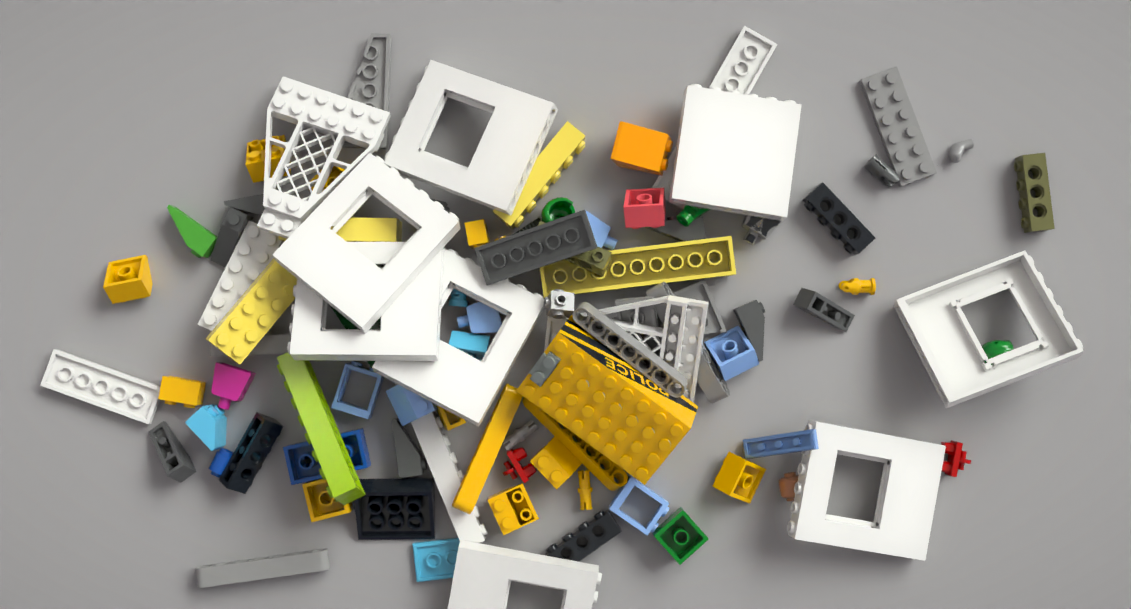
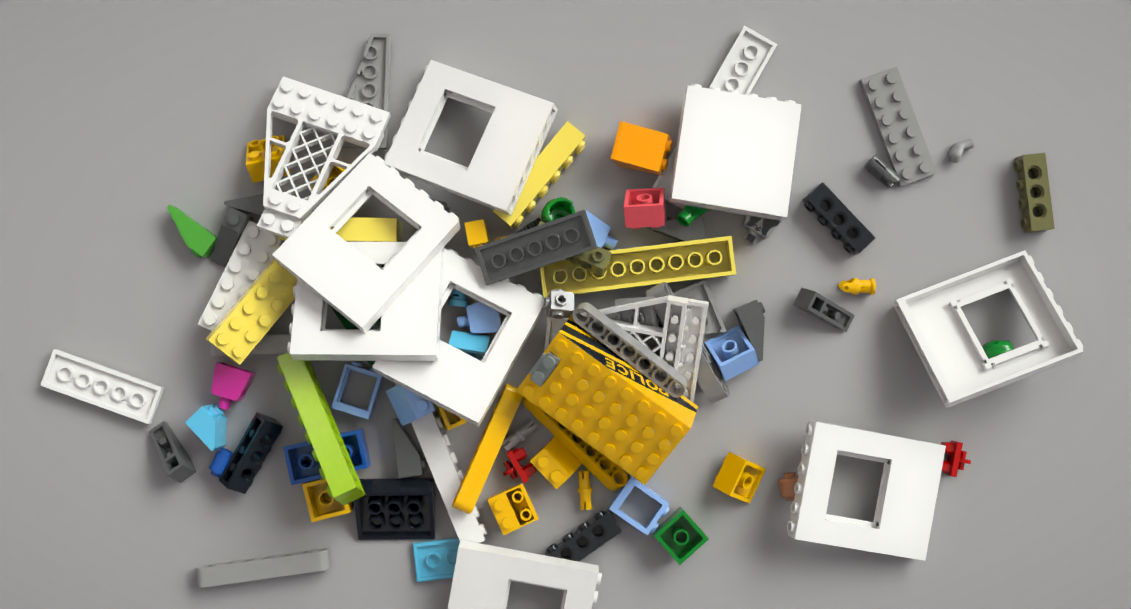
yellow slope [103,255,153,304] -> none
yellow brick [158,376,206,408] -> none
medium blue tile [743,429,819,459] -> none

